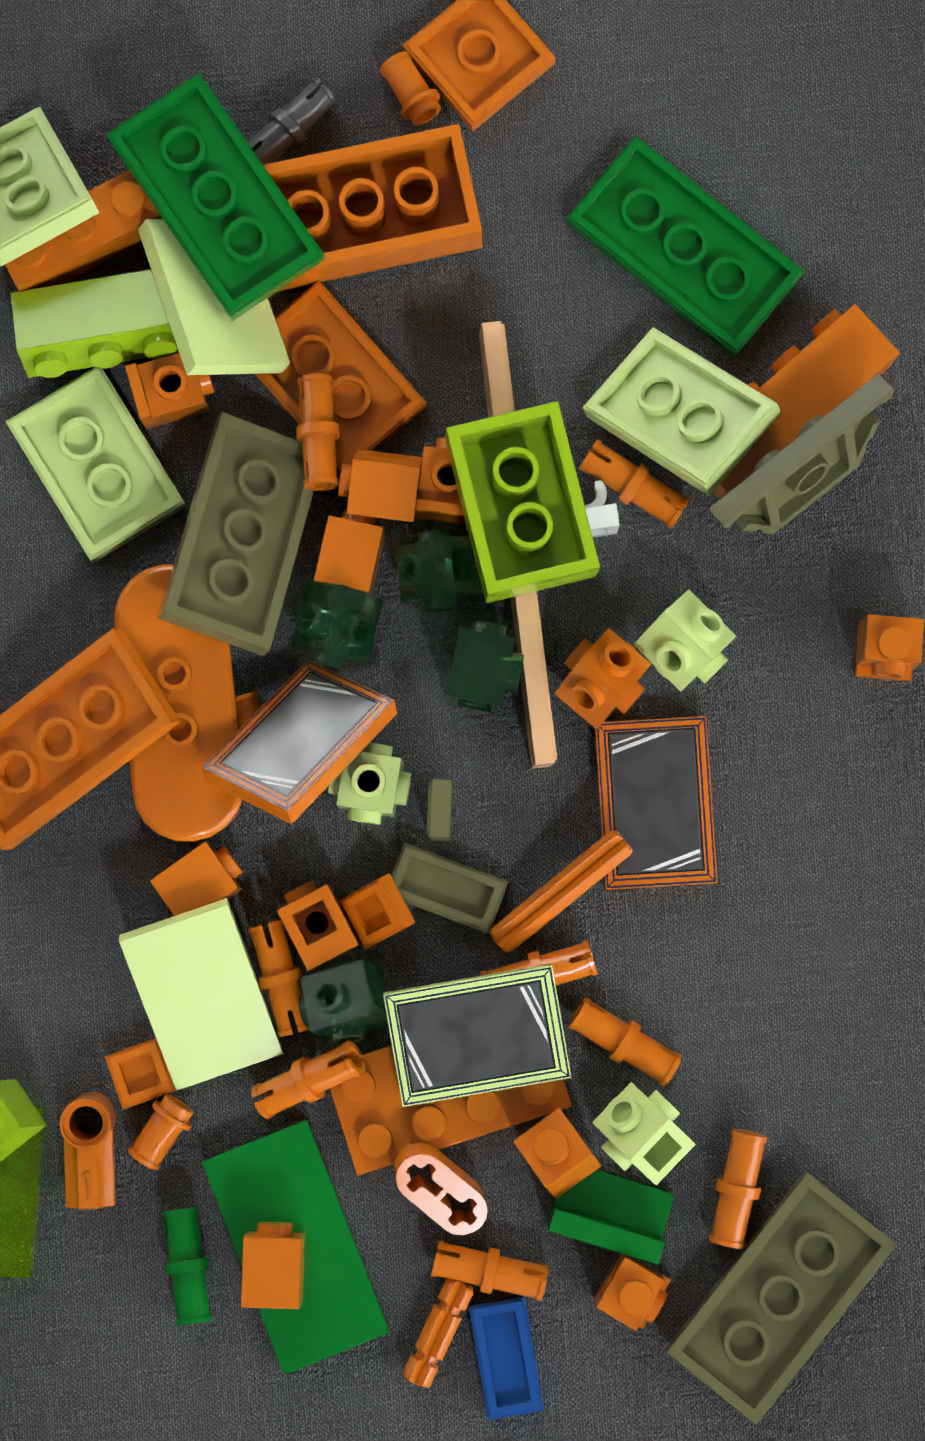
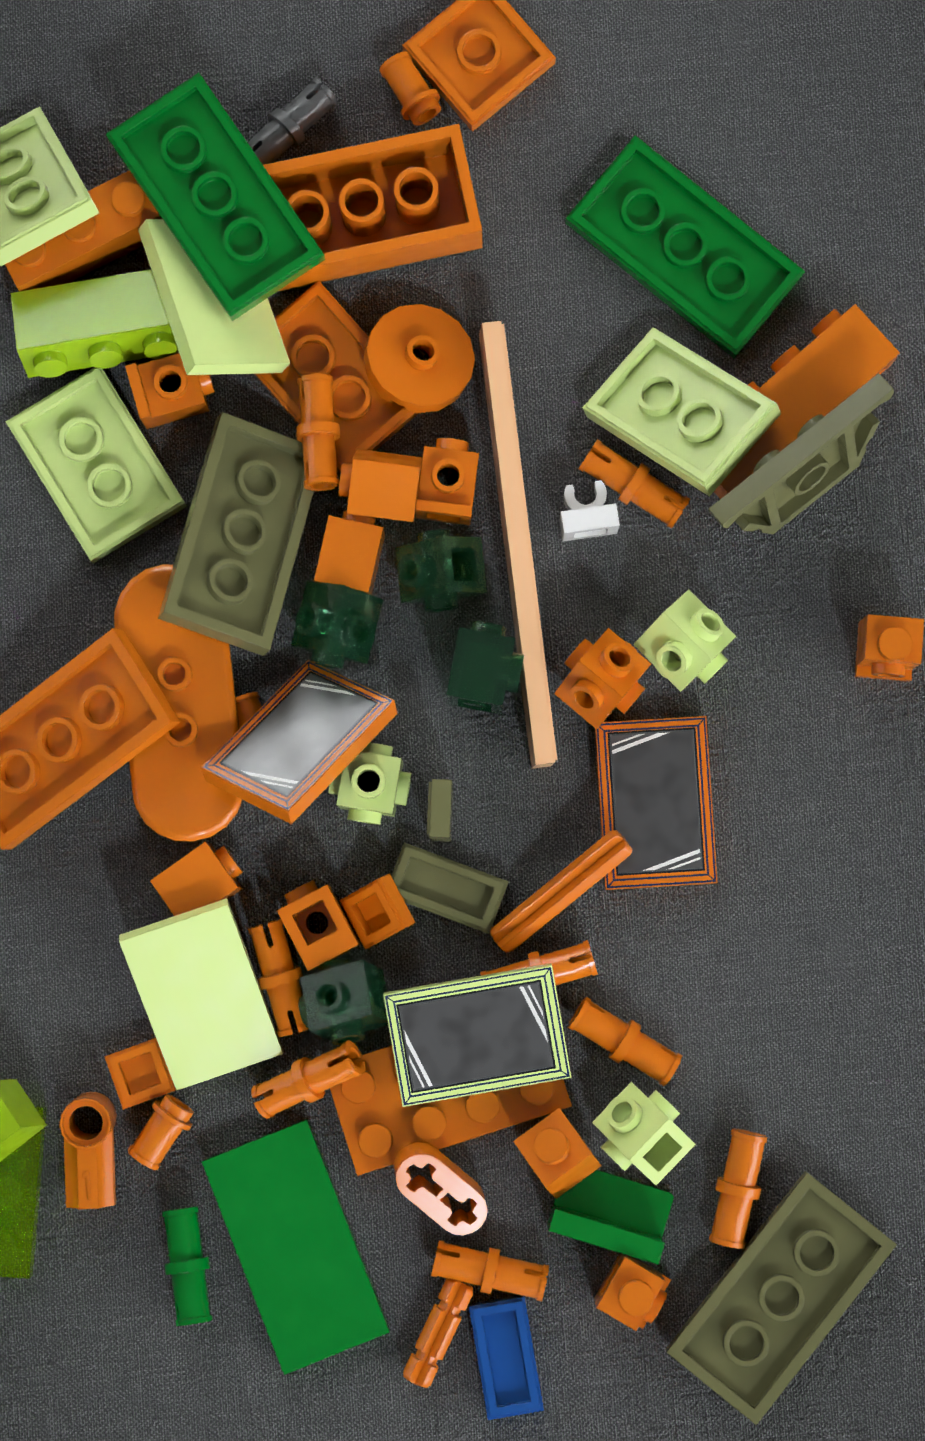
orange brick [241,1222,305,1309] -> none
lime brick [445,401,600,604] -> none
none -> orange plate [363,304,475,413]

